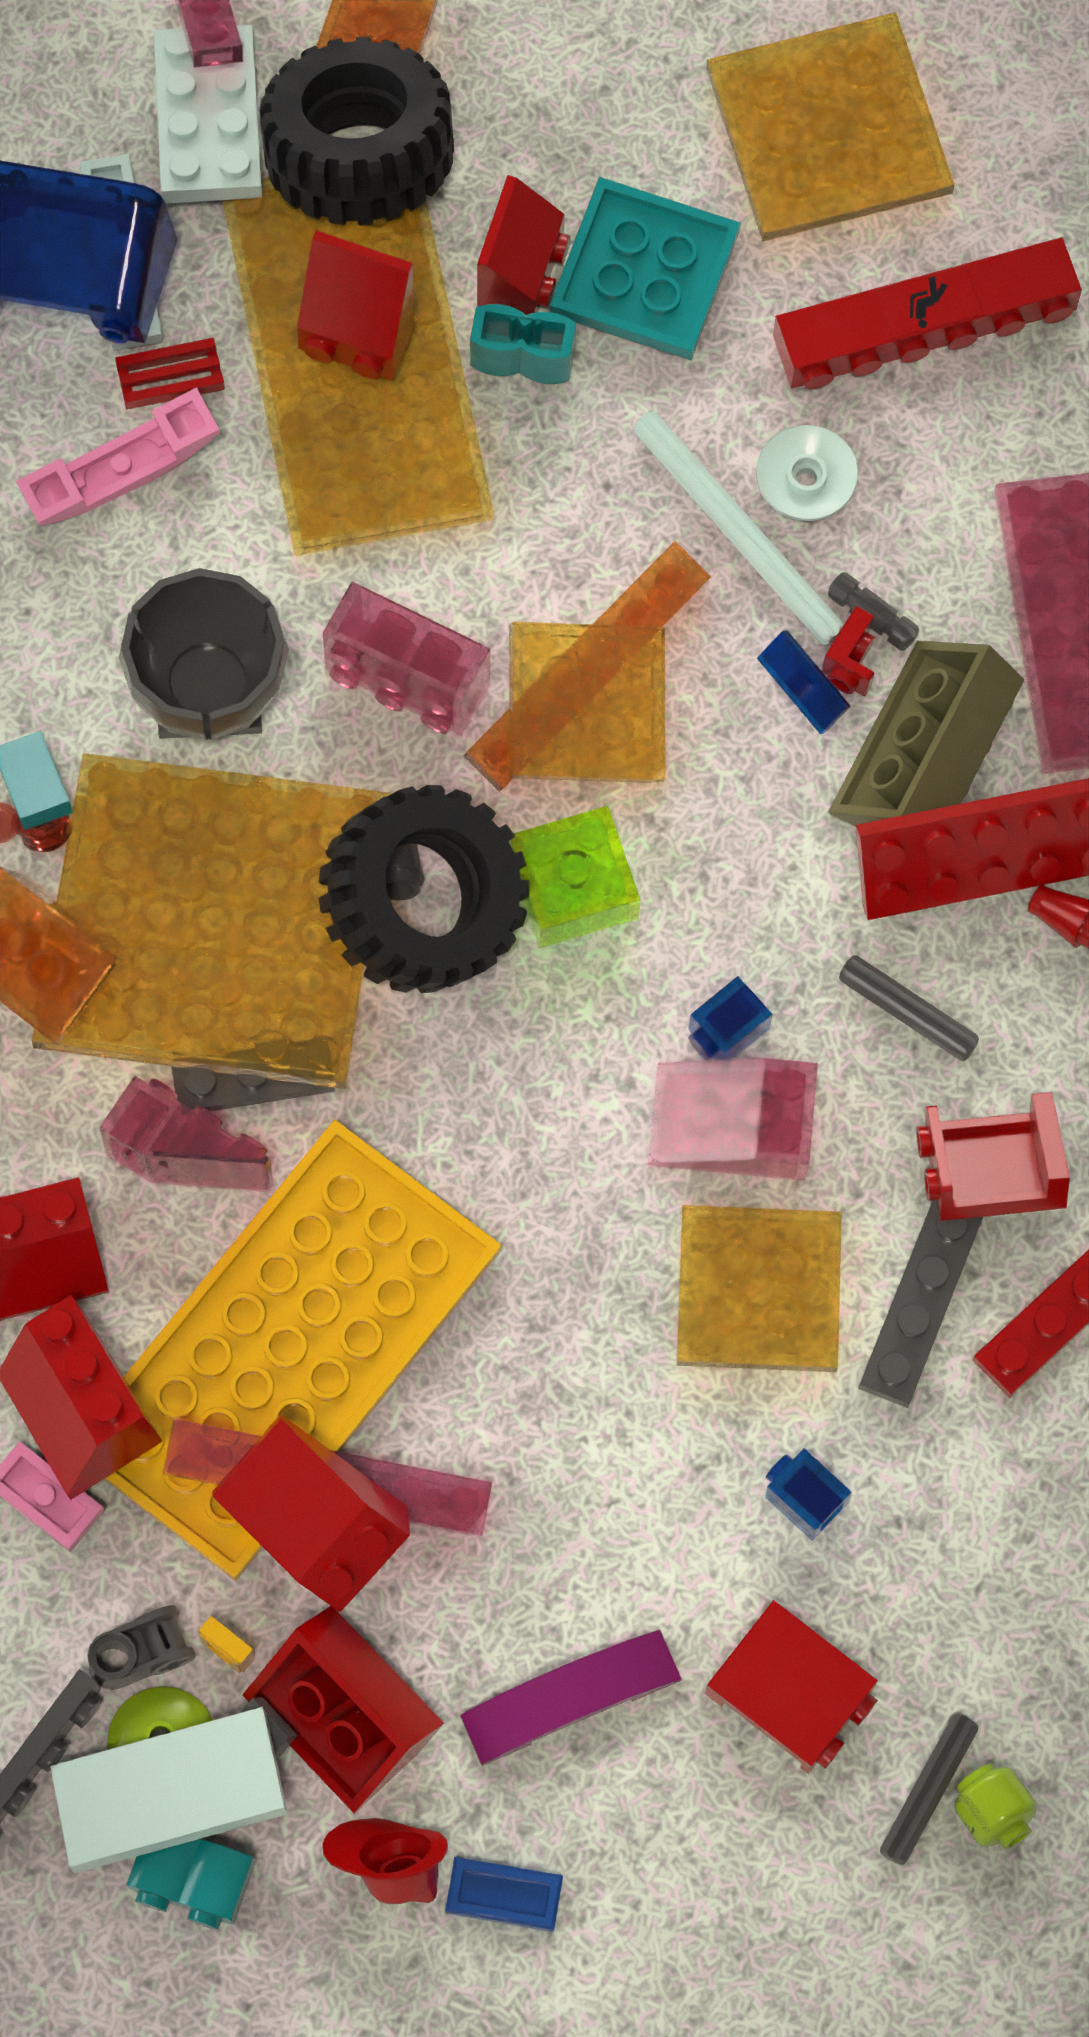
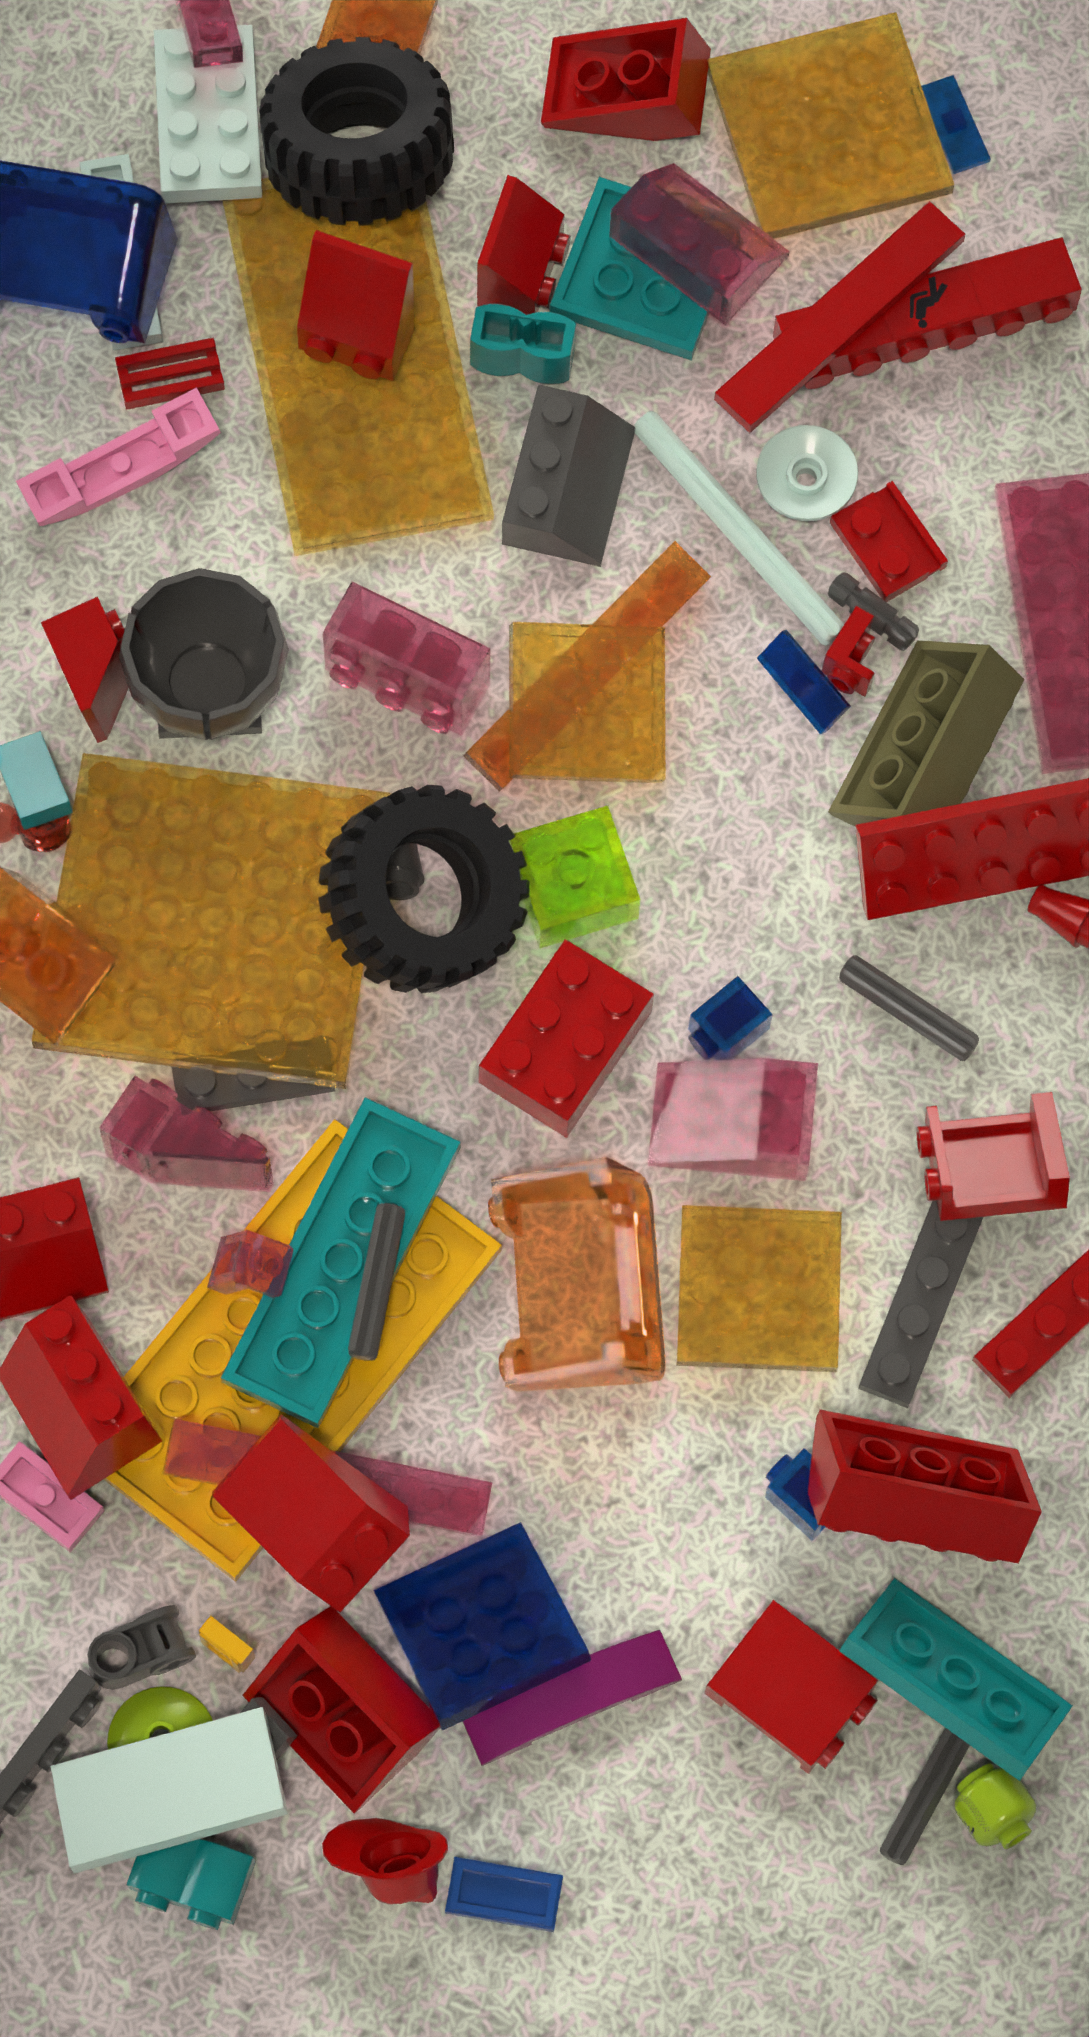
none -> red slope [41,596,129,743]
none -> clear pink bracket [207,1230,293,1298]
none -> teal plate [221,1097,461,1429]
none -> dark grey axle [348,1203,405,1361]
none -> clear blue plate [373,1522,591,1731]
none -> red brick [479,939,654,1138]
none -> clear orange windscreen [488,1157,665,1392]
none -> dark grey slope [502,384,636,567]
none -> red slope [541,18,711,141]
none -> clear pink slope [610,163,790,326]
none -> red tile [714,201,965,433]
none -> red slope [808,1409,1042,1564]
none -> red plate [830,480,948,602]
none -> teal plate [839,1578,1073,1781]
none -> clear blue piece [916,75,991,174]

